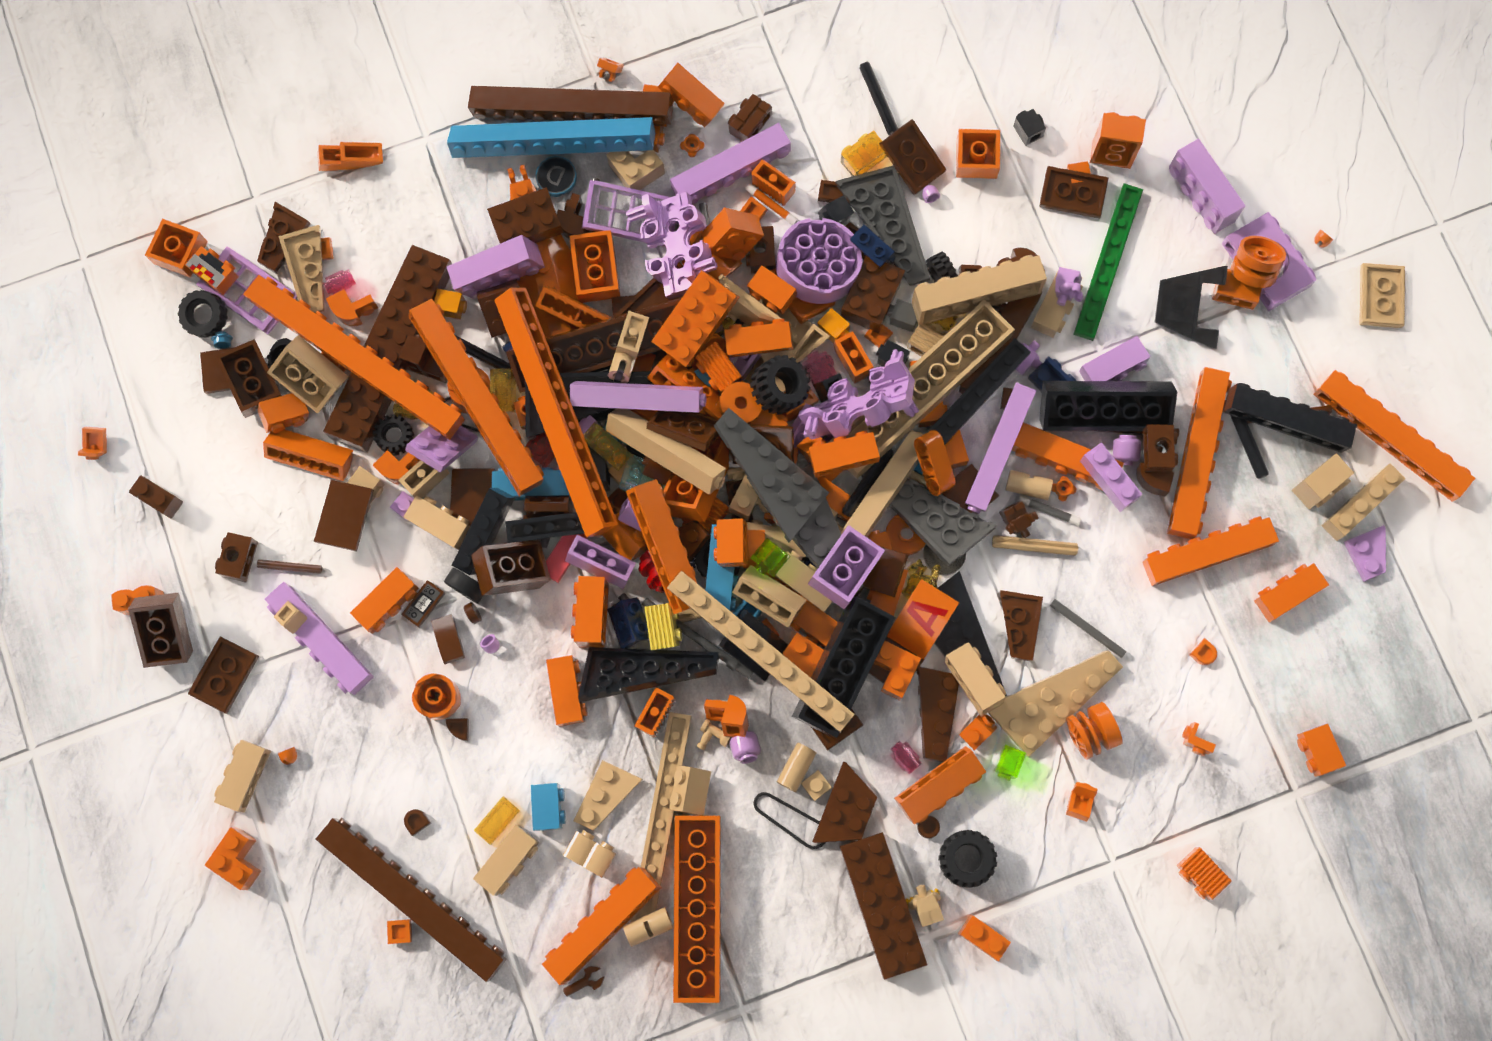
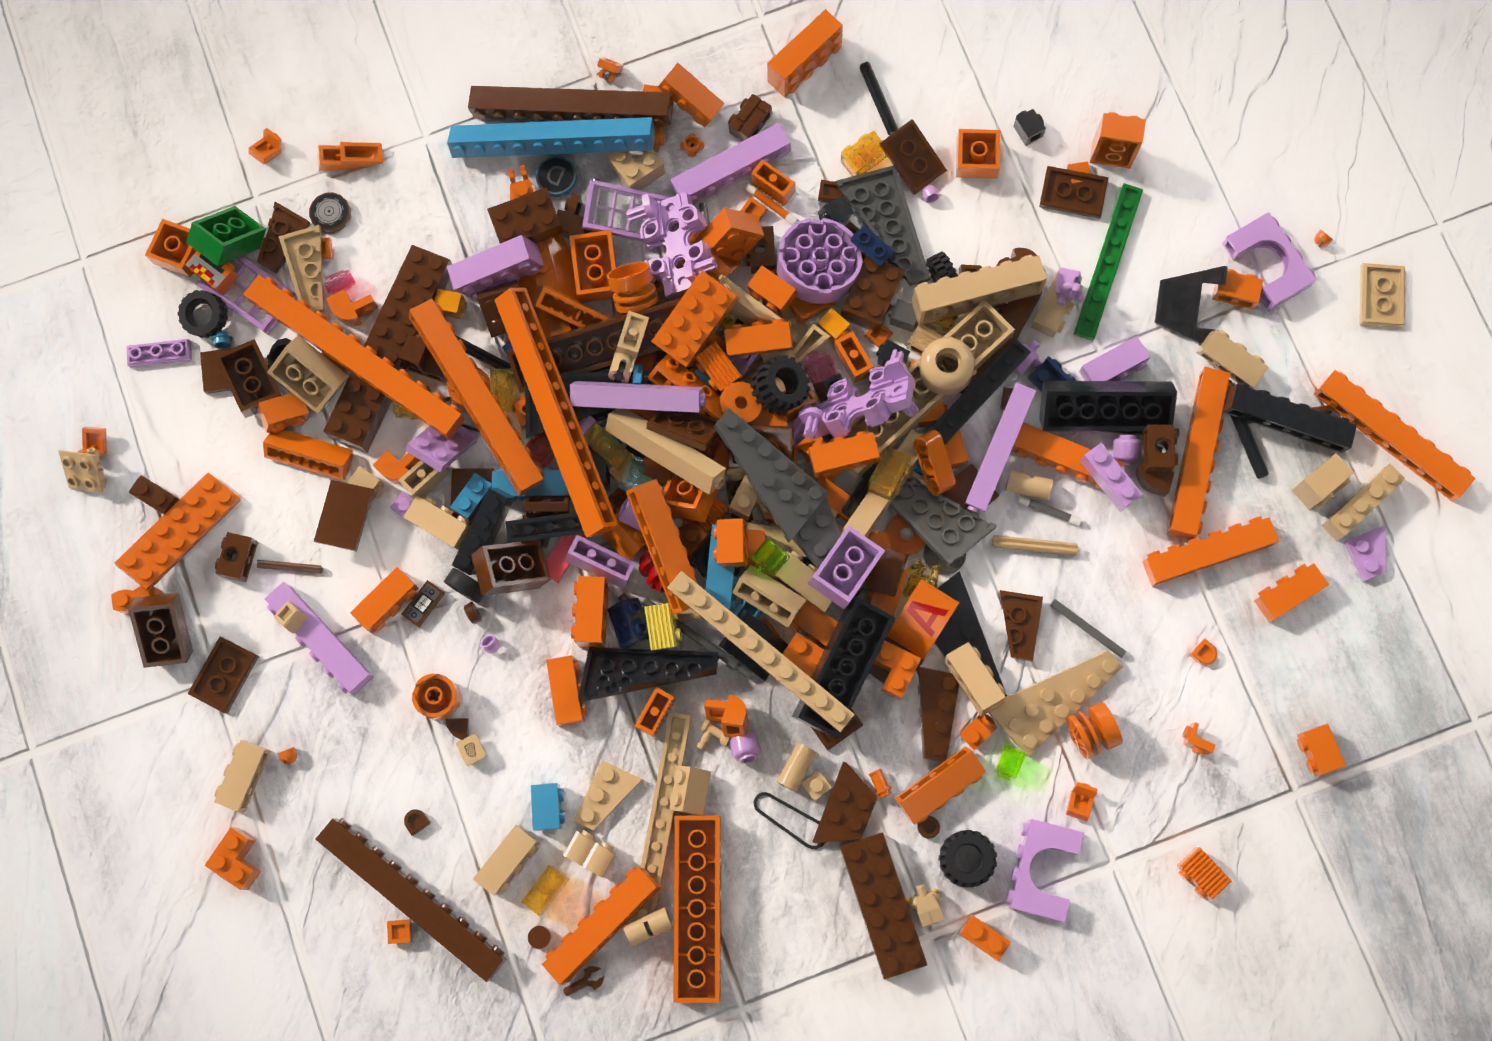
black tyre [373,414,414,455] -> none
reddish brown slope [431,614,465,665] -> none
clear yellow tile [474,796,521,845] -> none
clear pink brick [890,741,922,774] -> none
reddish brown piece [999,501,1039,538] -> none
orange plate [1051,476,1077,502] -> none
lavender brick [1169,138,1246,234] -> none
orange wheel [1230,236,1286,288] -> none
none -> tan hinge [58,448,107,493]
none -> orange plate [114,472,241,592]
none -> lavender tile [126,339,192,367]
none -> green brick [186,206,266,266]
none -> orange bracket [248,128,282,165]
none -> tile [309,192,351,233]
none -> dark azure plate [450,473,492,520]
none -> tan slope [456,733,487,766]
none -> clear yellow brick [521,865,569,916]
none -> reddish brown tile [528,926,551,949]
none -> orange wheel [607,262,659,313]
none -> dark azure tile [633,364,643,384]
none -> orange brick [767,9,843,98]
none -> clear yellow brick [867,446,912,501]
none -> orange pin [868,769,892,799]
none -> tan piece [917,337,977,395]
none -> lavender arch [1006,819,1084,922]
none -> tan brick [1196,330,1268,388]

